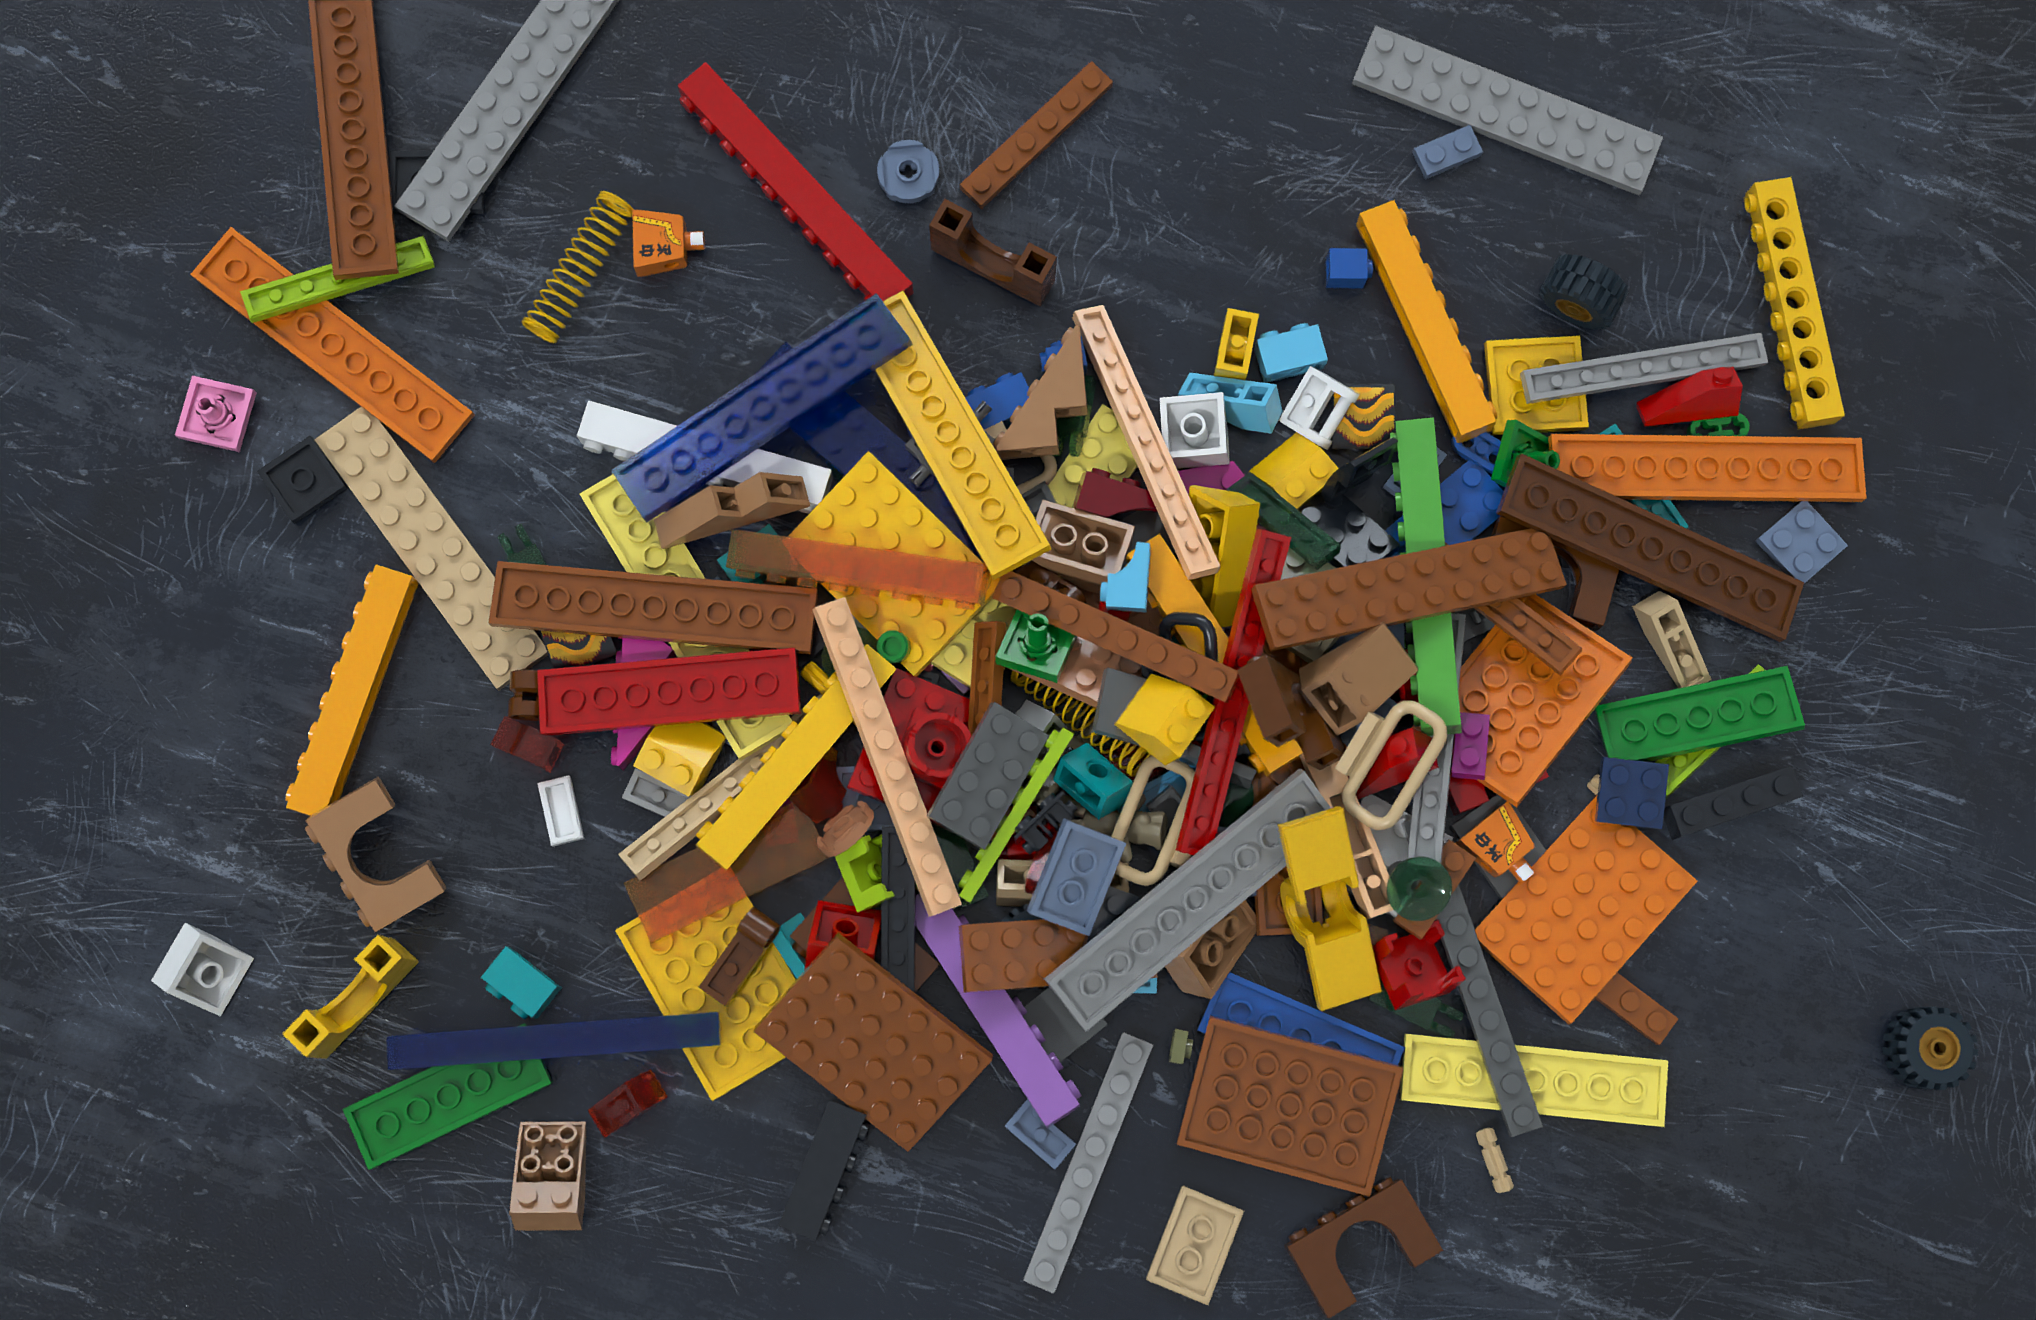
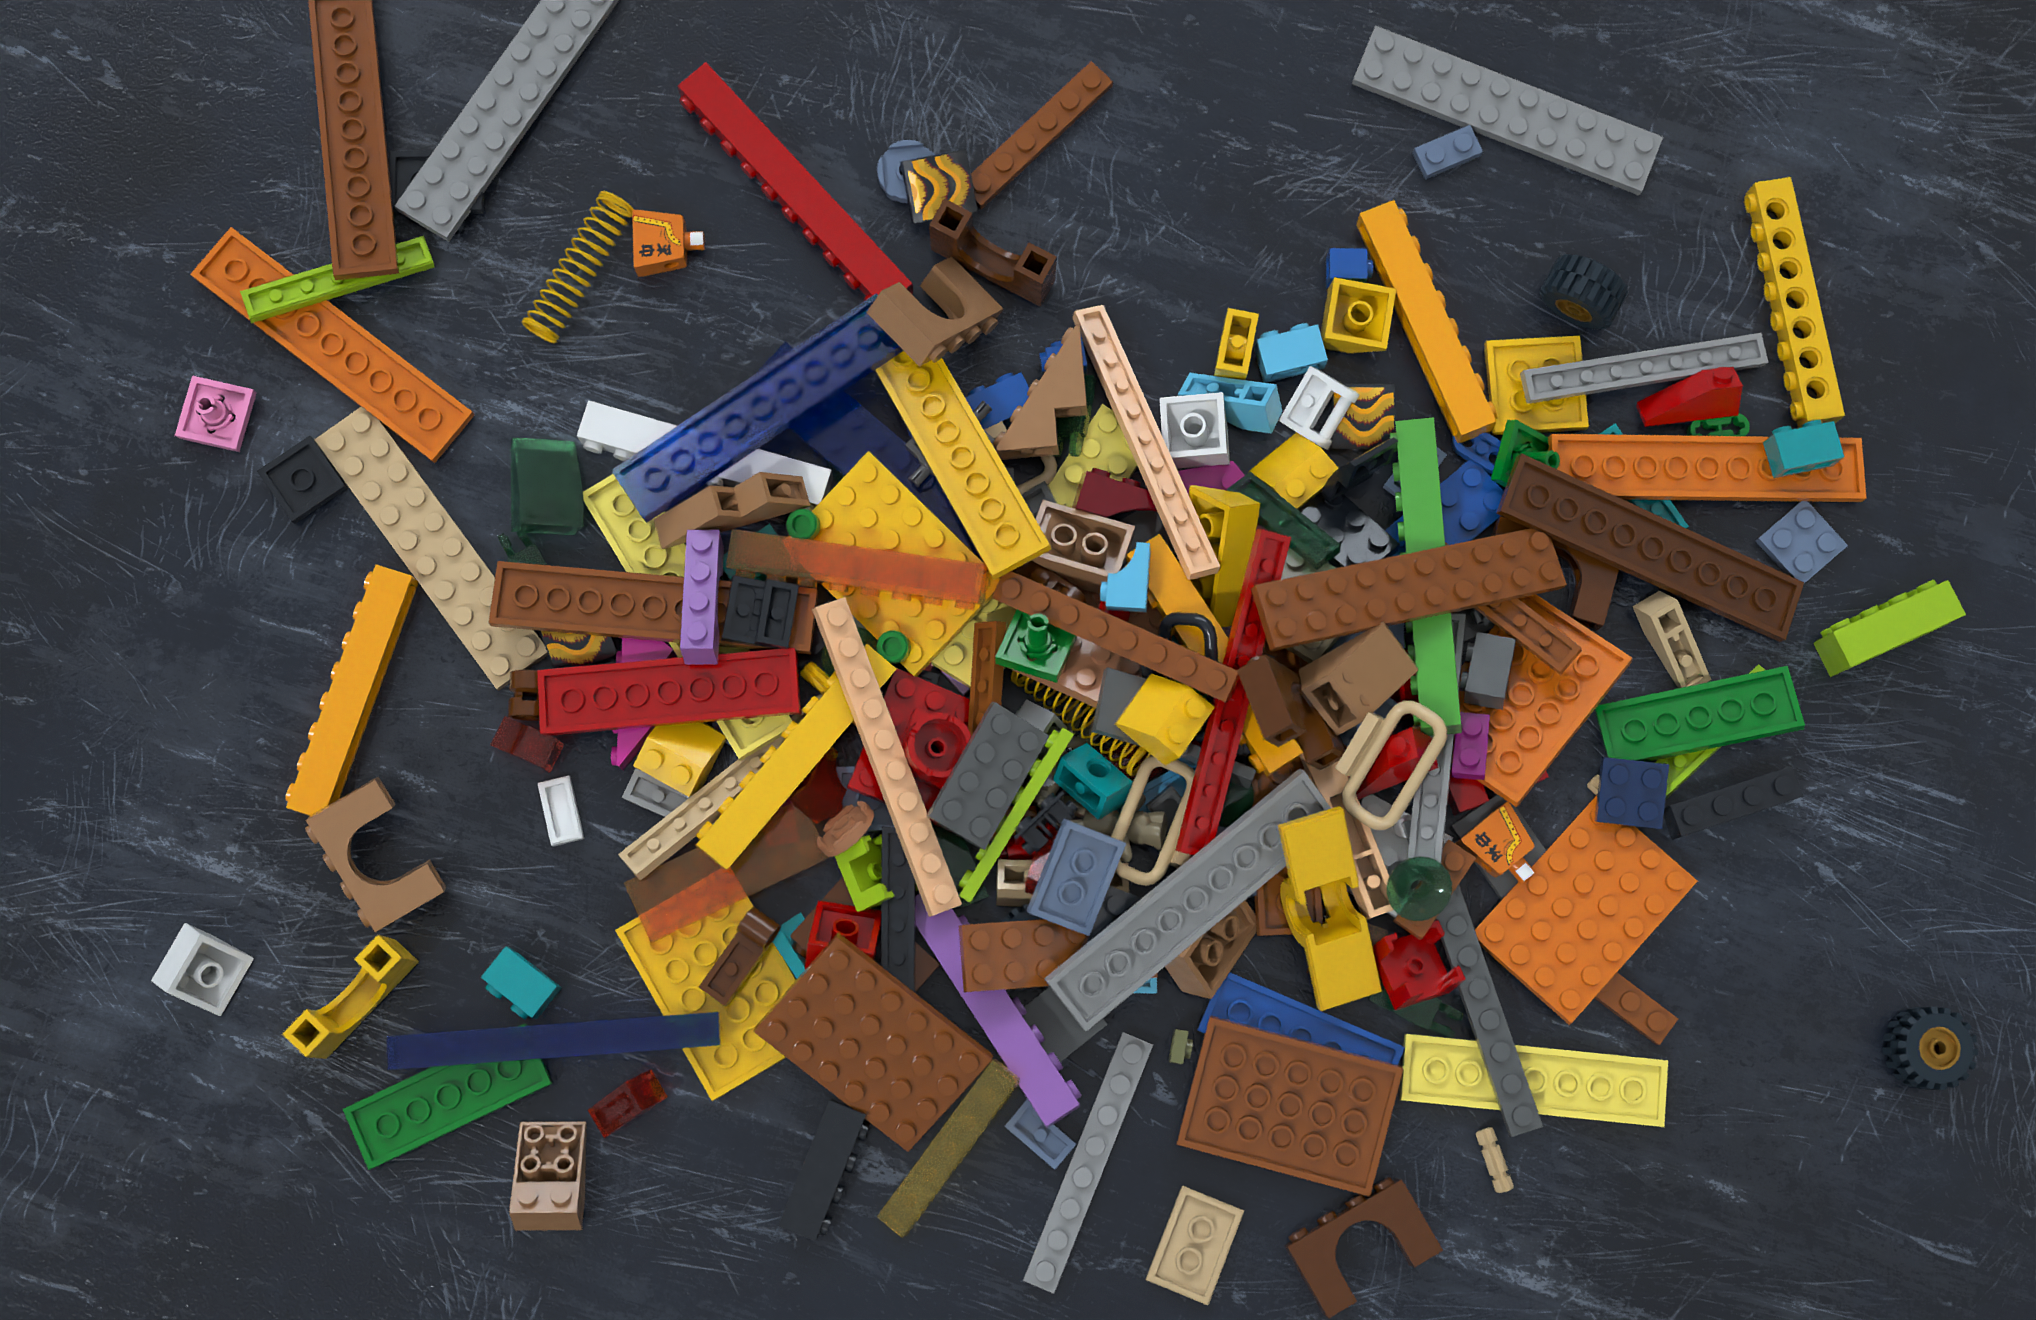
none -> clear green slope [511,437,583,535]
none -> medium lavender arch [680,530,724,664]
none -> black slope [721,575,799,649]
none -> green tile [786,509,820,542]
none -> medium nougat arch [866,257,1003,367]
none -> clear yellow tile [877,1059,1021,1238]
none -> slope [900,149,978,224]
none -> yellow slope [1321,277,1396,353]
none -> dark grey brick [1459,632,1516,710]
none -> teal brick [1763,420,1845,479]
none -> lime brick [1813,579,1966,677]

